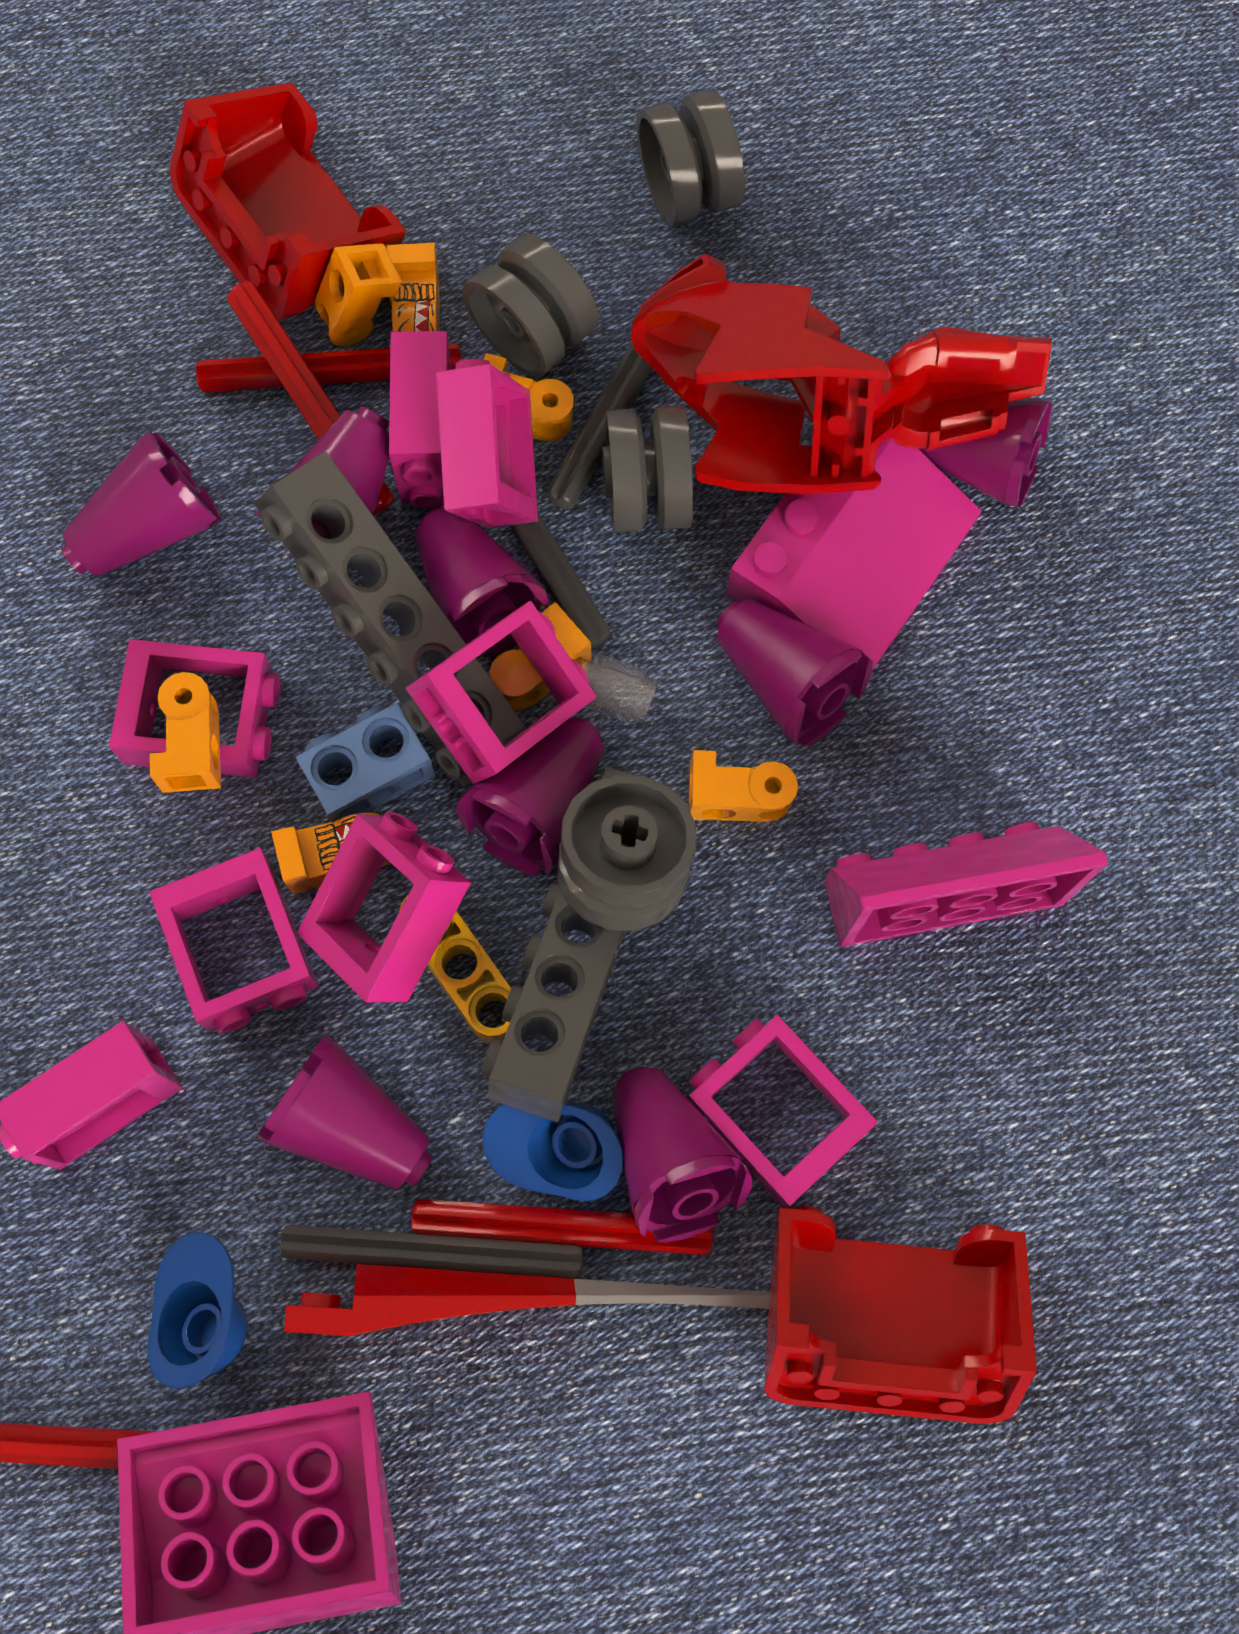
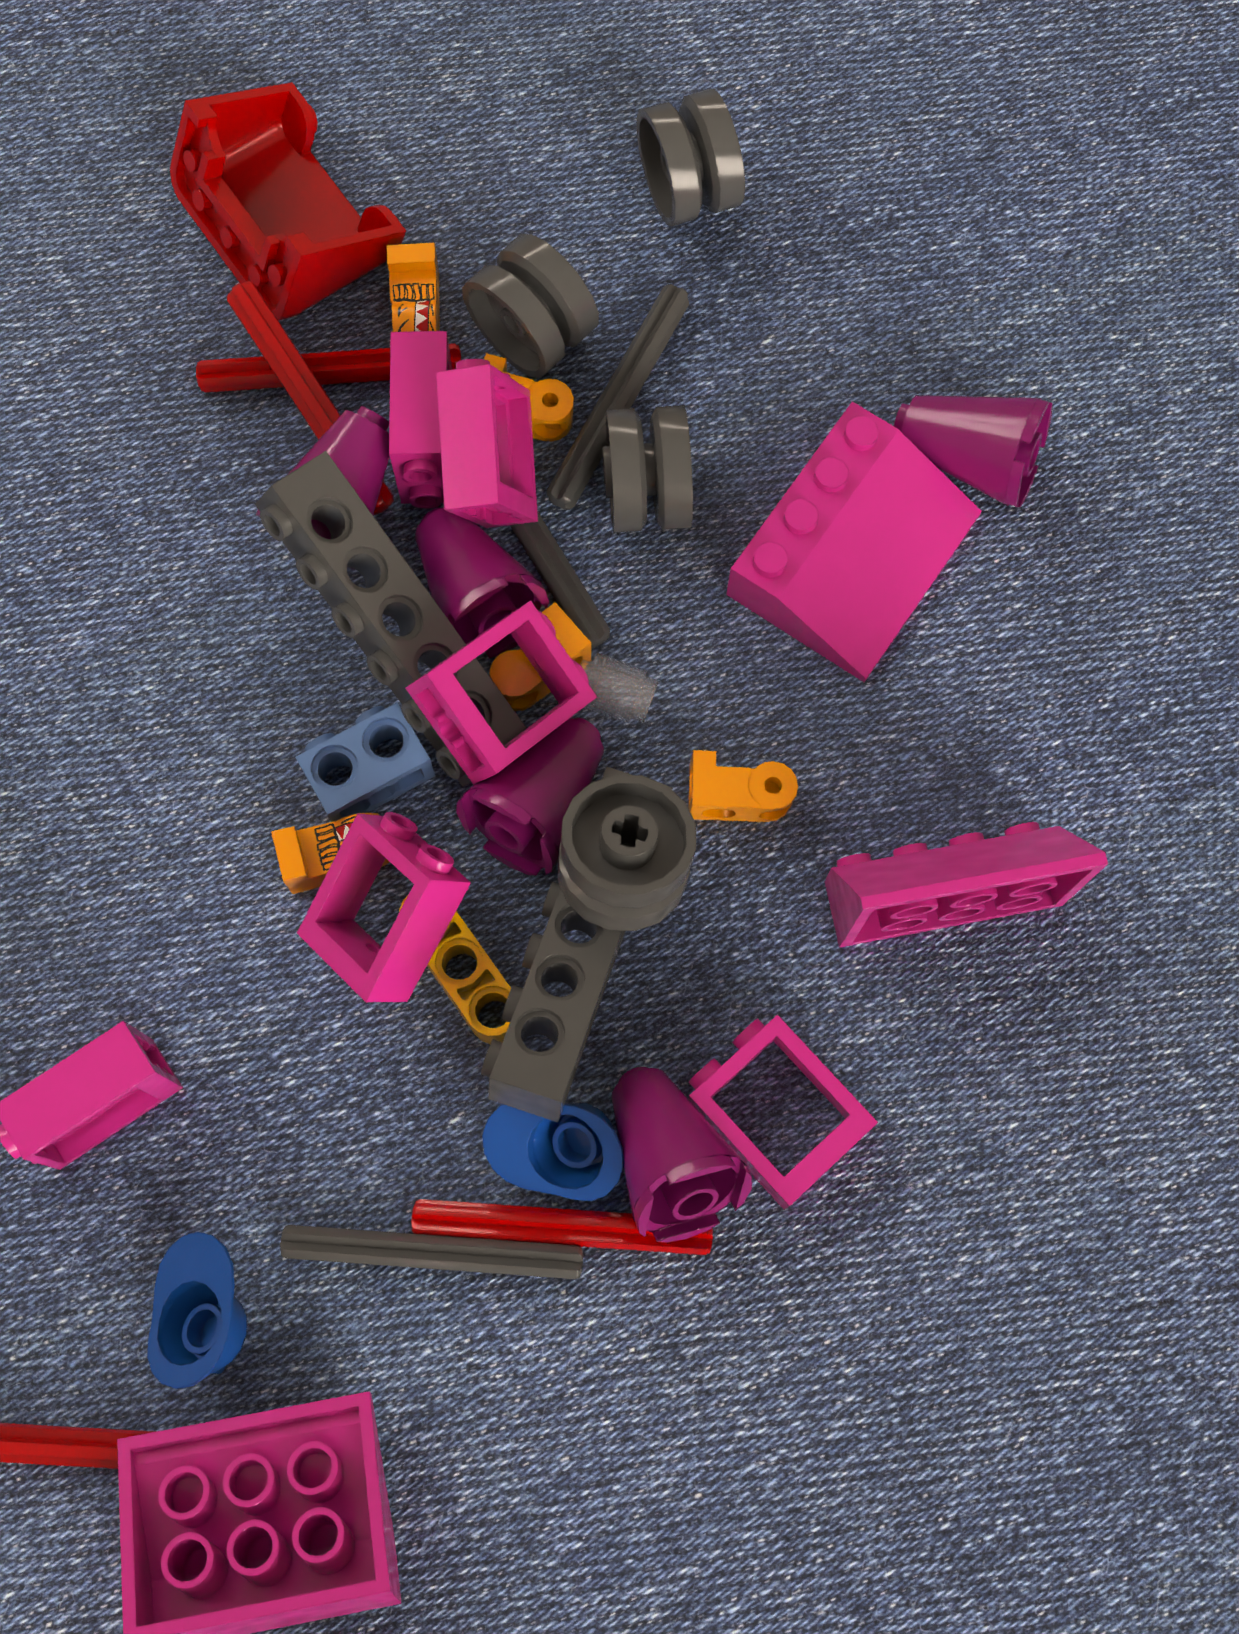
magenta cone [61,430,222,577] -> none
dark pink window [109,639,280,778] -> none
dark pink window [149,847,319,1034] -> none
light orange leg [150,672,221,793] -> none
magenta cone [256,1034,433,1190] -> none
red plate [284,1264,770,1336] -> none
light orange leg [314,243,402,347] -> none
red piece [631,253,1052,494] -> none
magenta cone [717,599,873,746] -> none
red windscreen [764,1206,1037,1424] -> none

